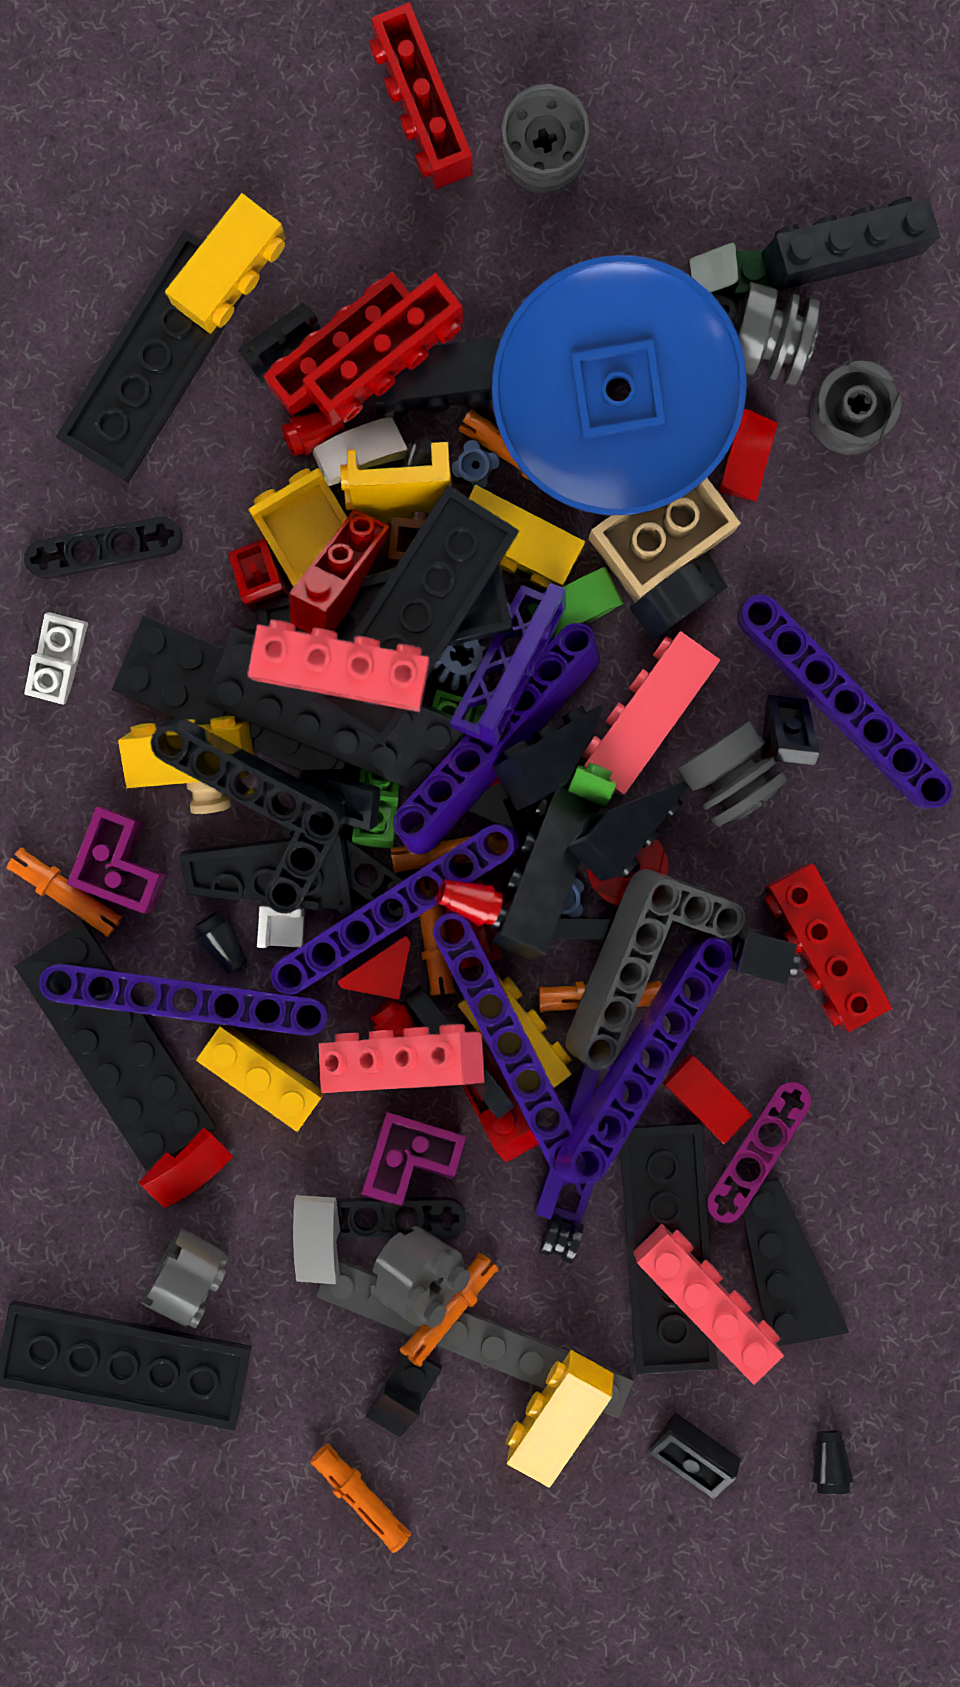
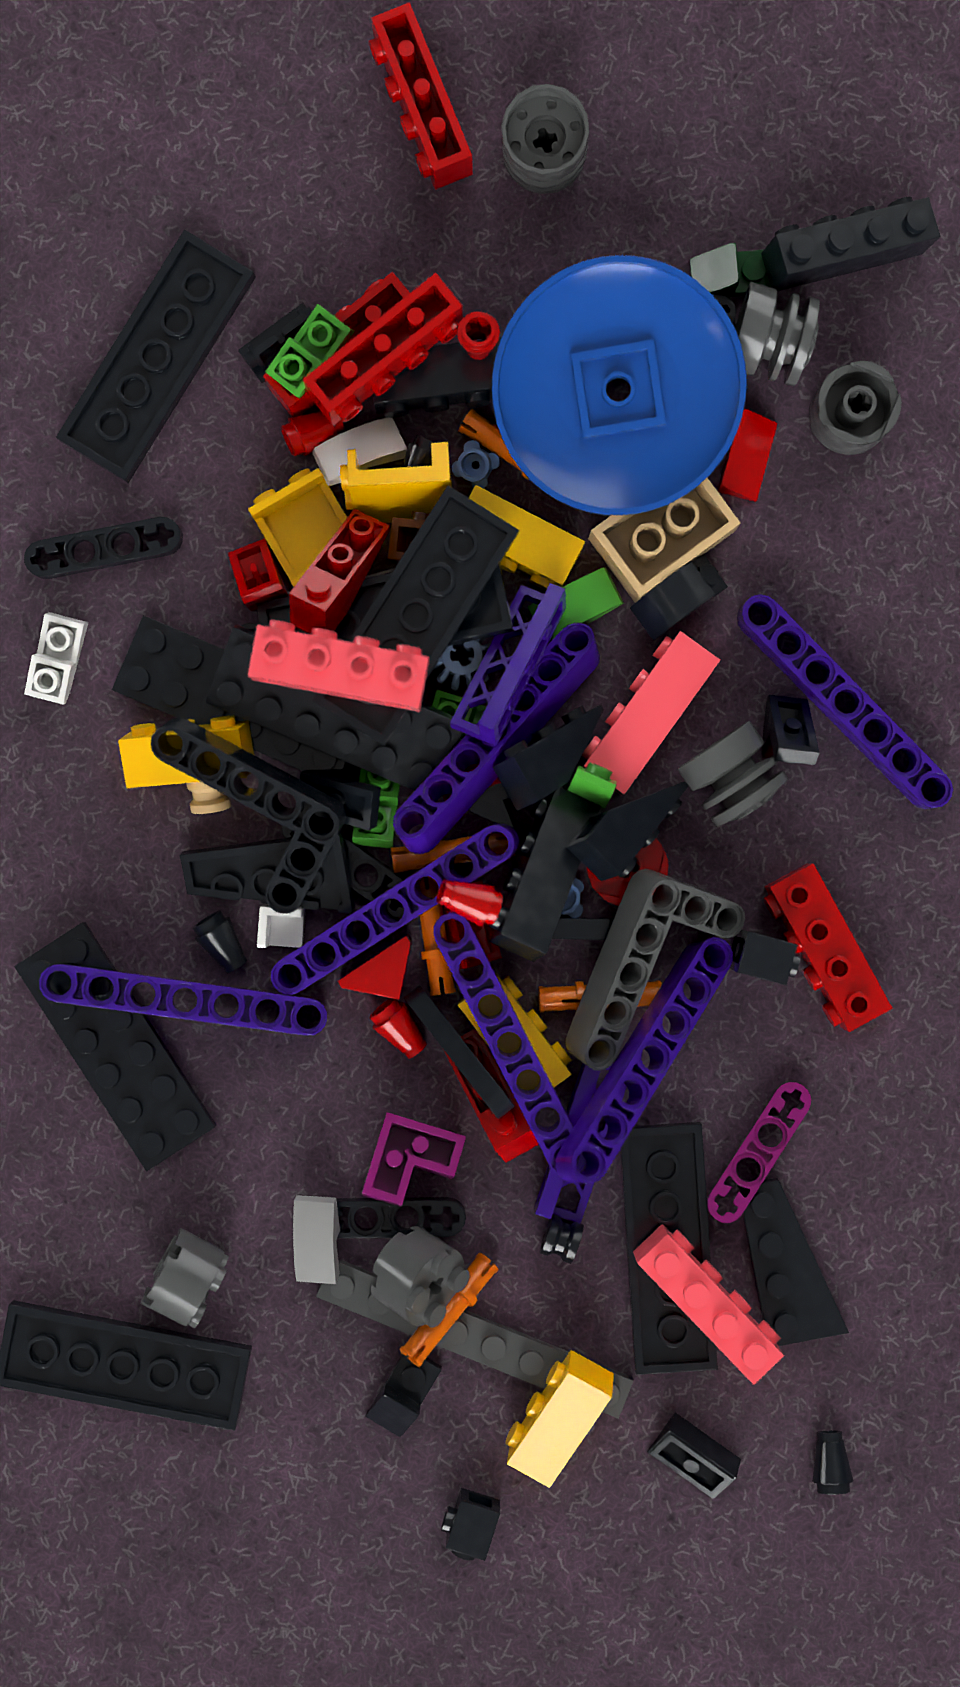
orange pin [6,847,123,938] -> none
magenta brick [67,807,168,914] -> none
red slope [138,1127,233,1208] -> none
yellow brick [165,193,286,334] -> none
yellow brick [196,1025,324,1132] -> none
orange pin [310,1443,411,1553] -> none
coral brick [319,1024,484,1093] -> none
red slope [662,1054,752,1144] -> none
none -> bright green slope [265,304,354,398]
none -> black brick [441,1488,500,1561]
none -> red cone [457,311,500,360]

